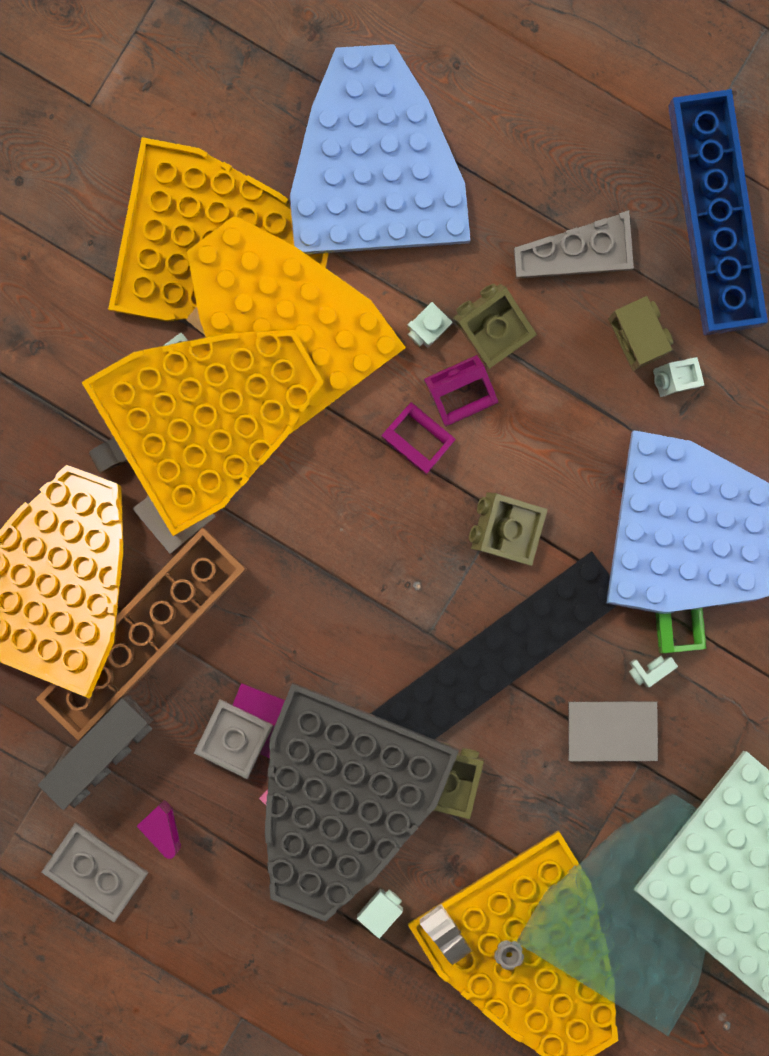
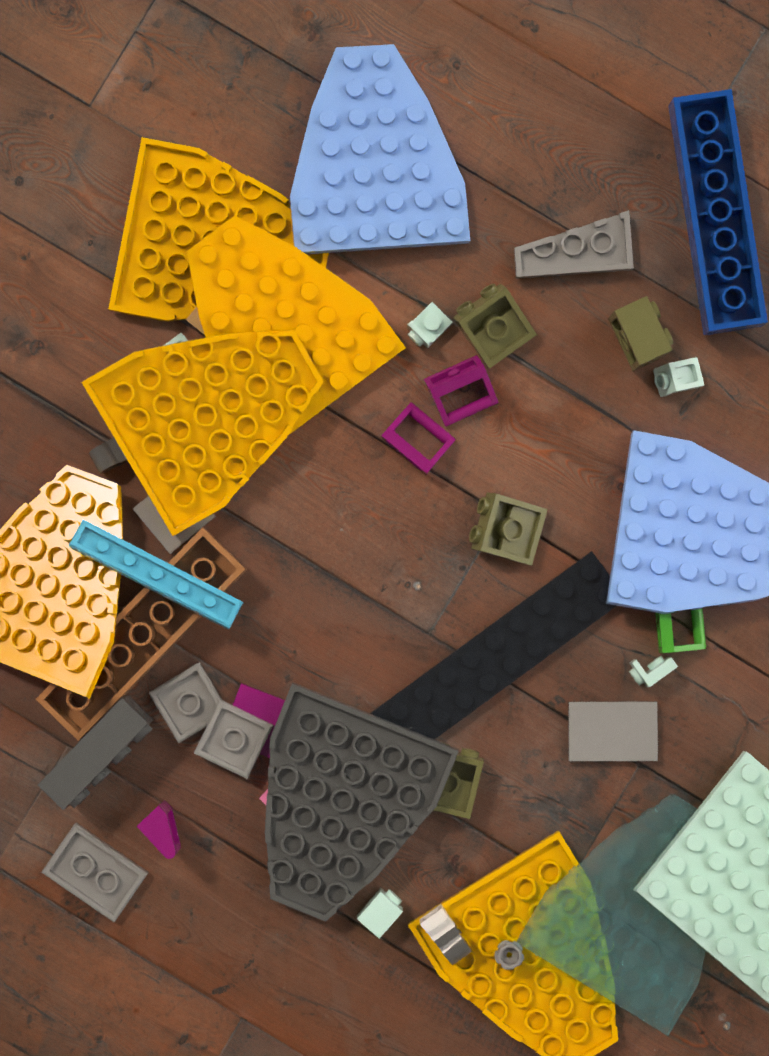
none -> medium azure tile [69,519,243,630]
none -> light grey tile [149,662,222,743]

